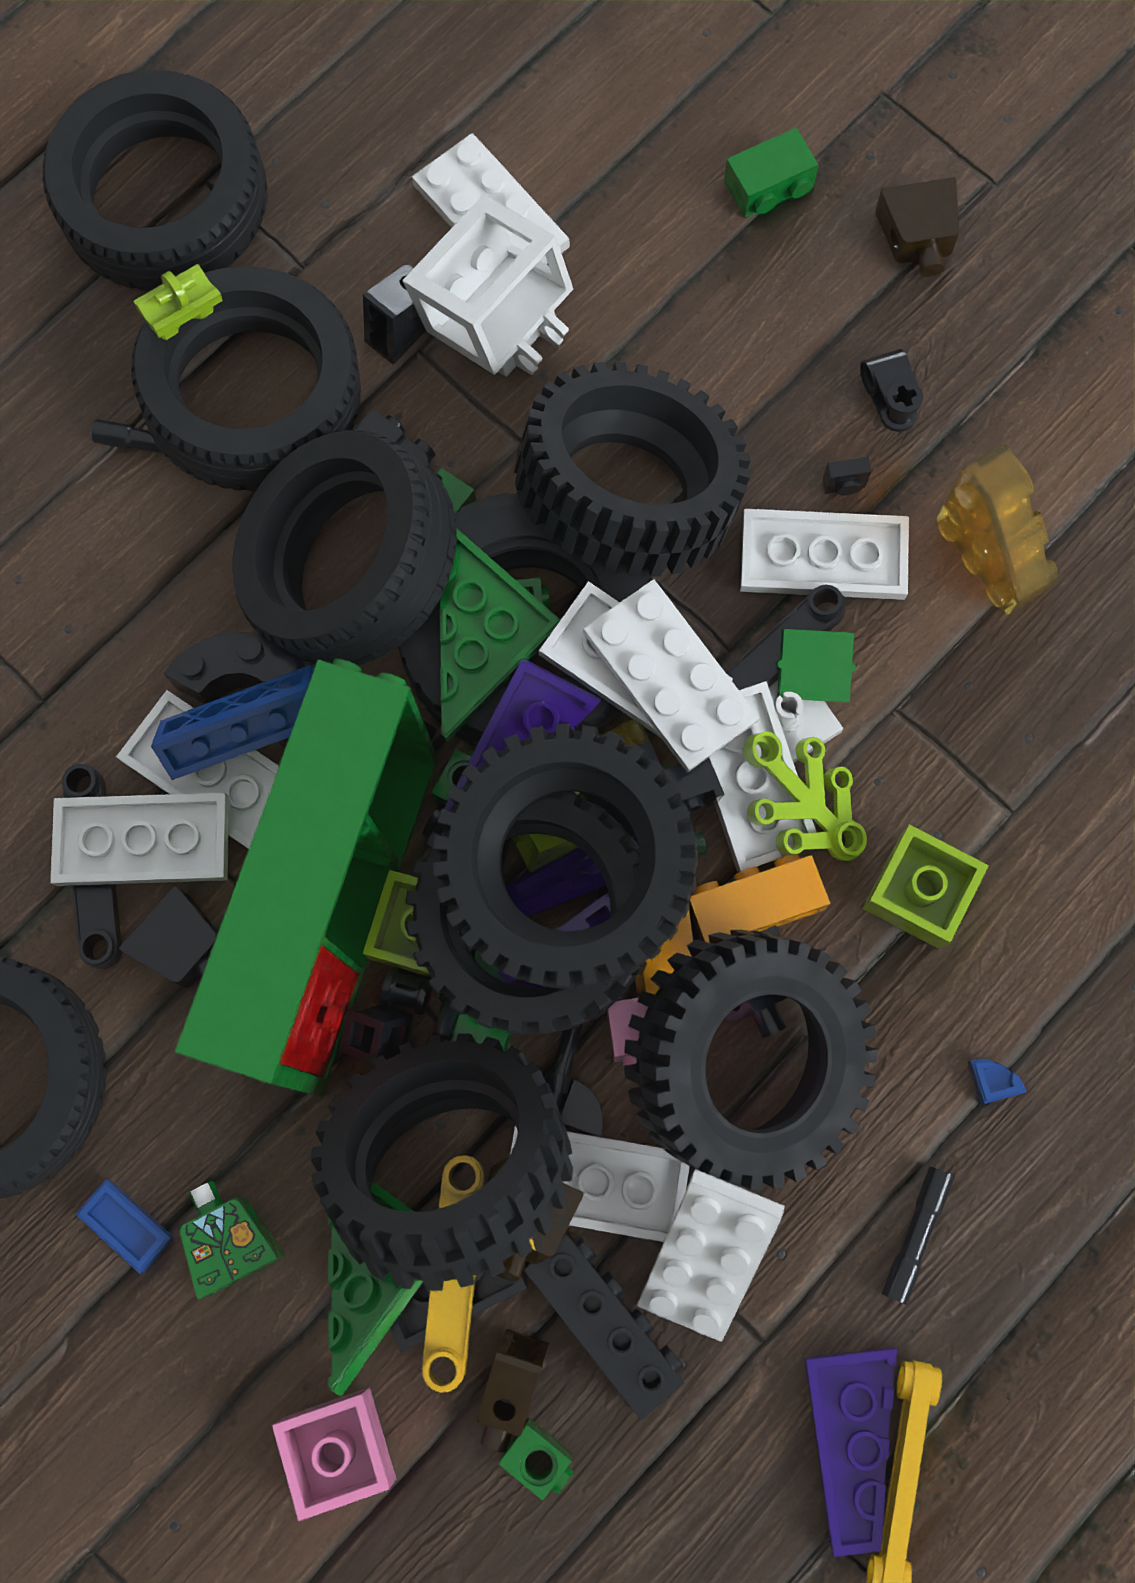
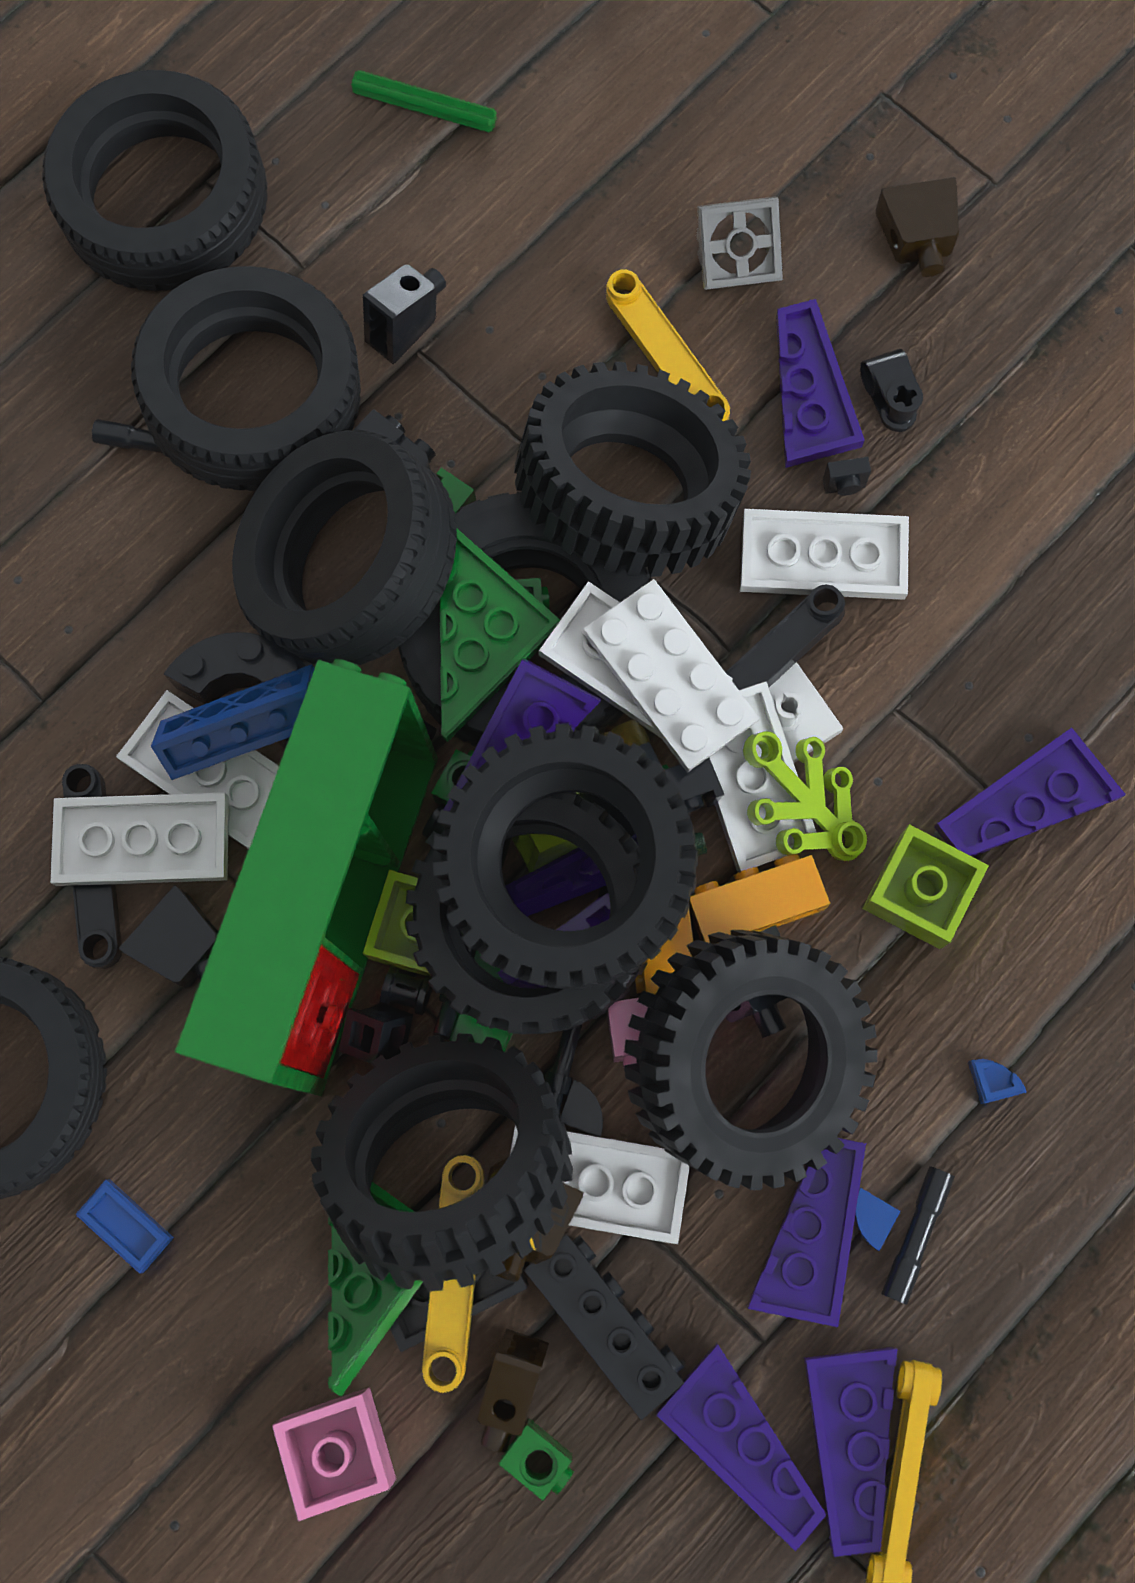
lime hips [134,264,223,340] -> none
green torso [180,1181,285,1300] -> none
white piece [402,194,573,377] -> none
white plate [412,133,570,264] -> none
white plate [637,1169,784,1342] -> none
green brick [724,127,818,218] -> none
green piece [775,629,856,702] -> none
clear yellow brick [937,442,1059,616] -> none
none -> green axle [351,70,497,132]
none -> yellow piece [606,269,730,421]
none -> dark purple wing [656,1343,826,1552]
none -> light grey piece [696,196,783,290]
none -> dark purple wing [746,1138,866,1327]
none -> dark purple wing [776,299,865,468]
none -> blue tile [855,1188,901,1251]
none -> dark purple wing [934,728,1126,856]

